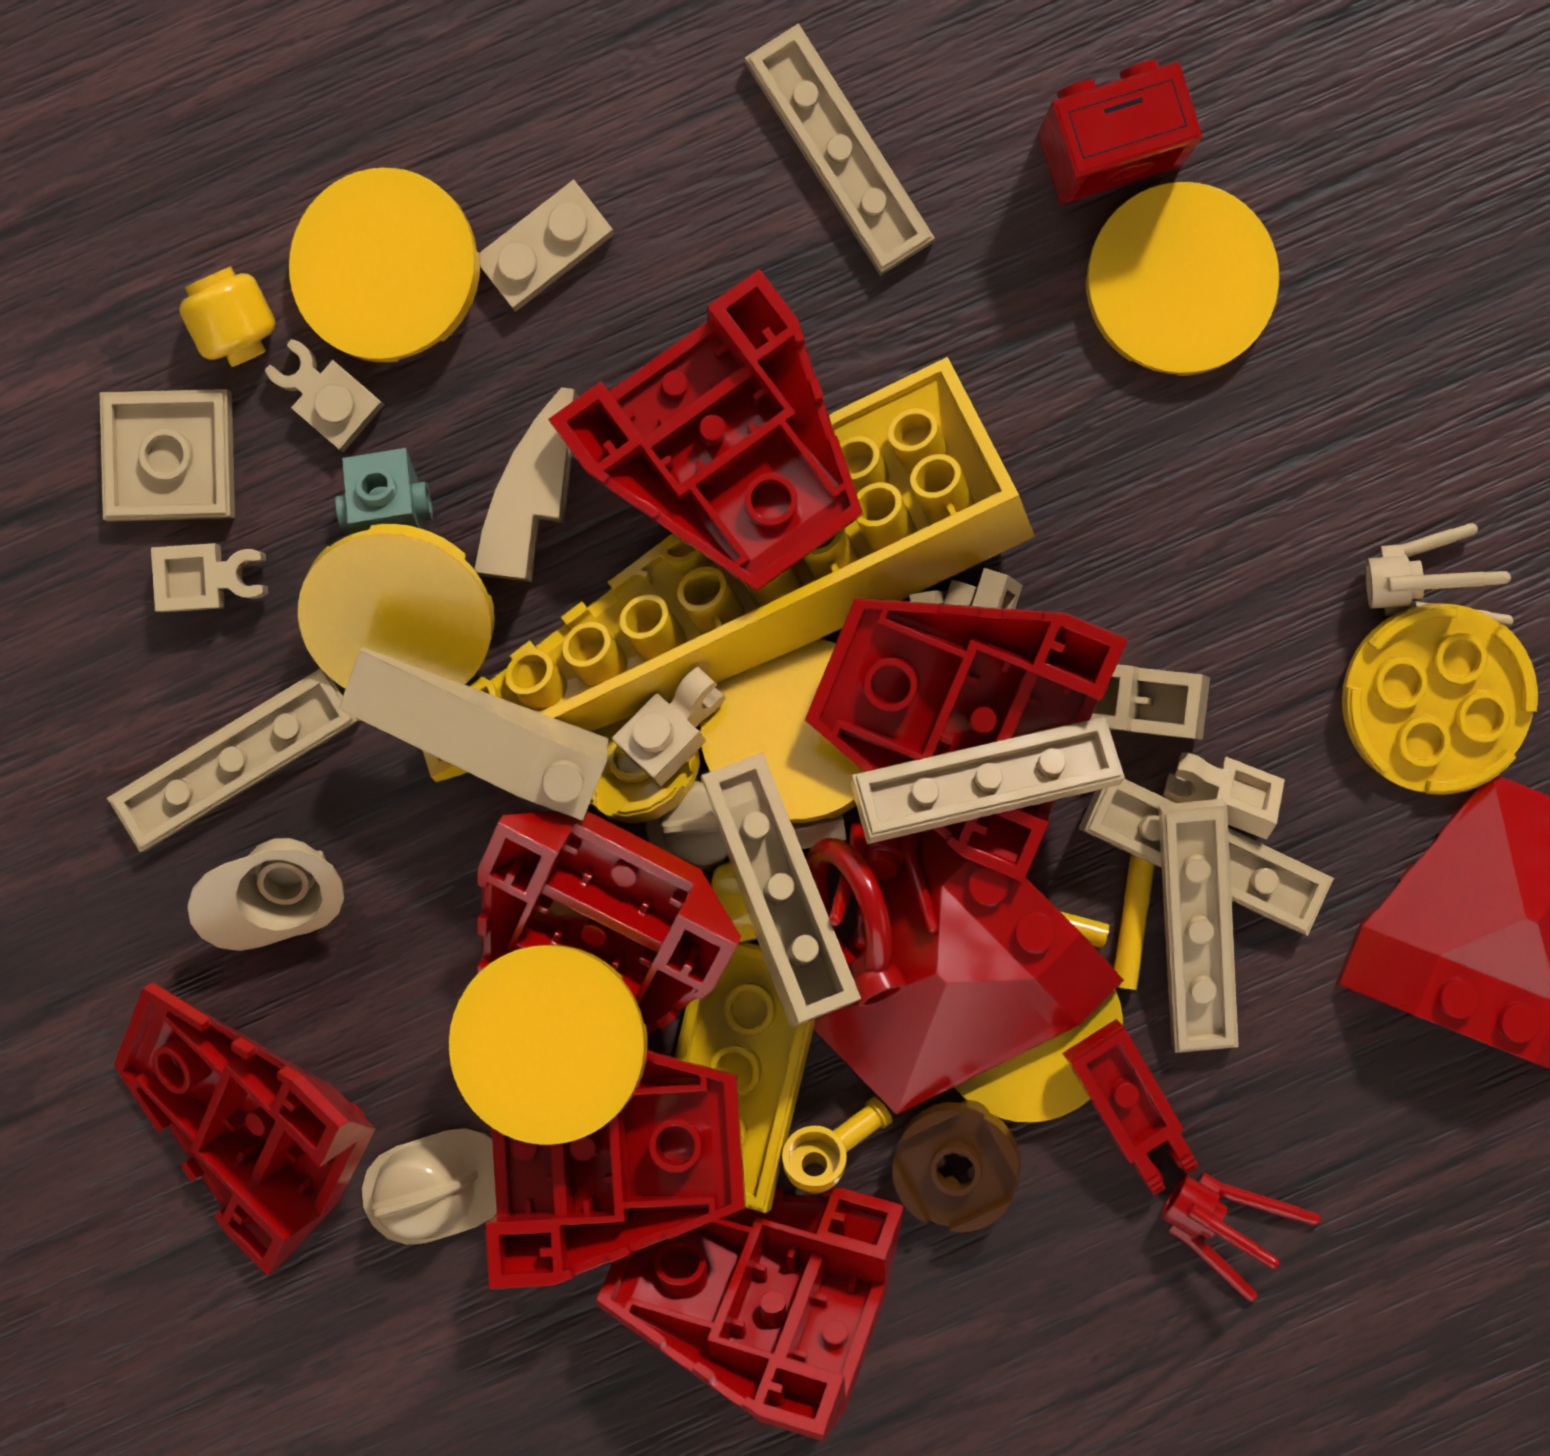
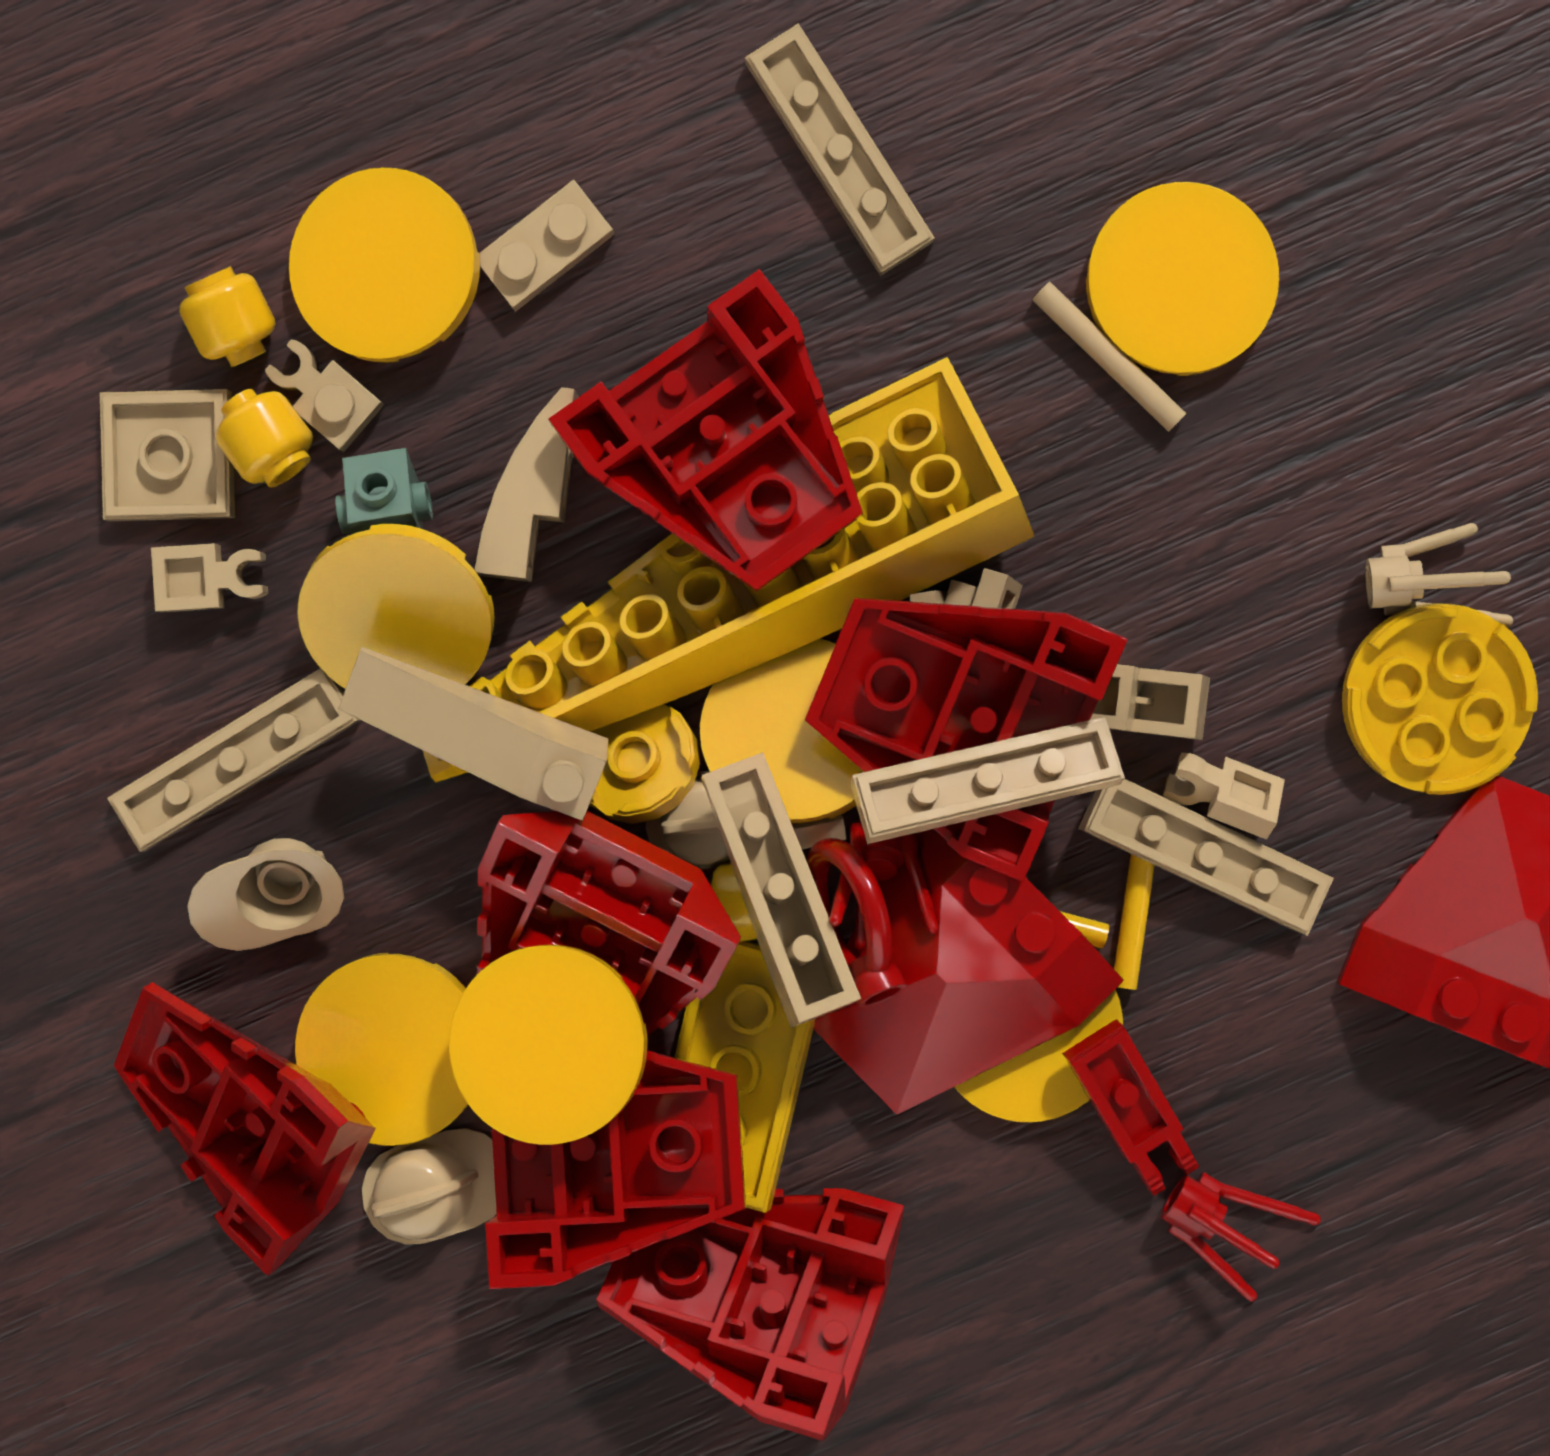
tan plate [611,667,725,787] -> none
yellow bar [782,1097,893,1194] -> none
reddish brown plate [892,1100,1021,1233] -> none
red brick [1038,60,1203,206] -> none
tan tile [1158,799,1238,1053] -> none
none -> yellow head [215,389,313,488]
none -> yellow tile [295,952,468,1146]
none -> tan bar [1032,281,1186,432]

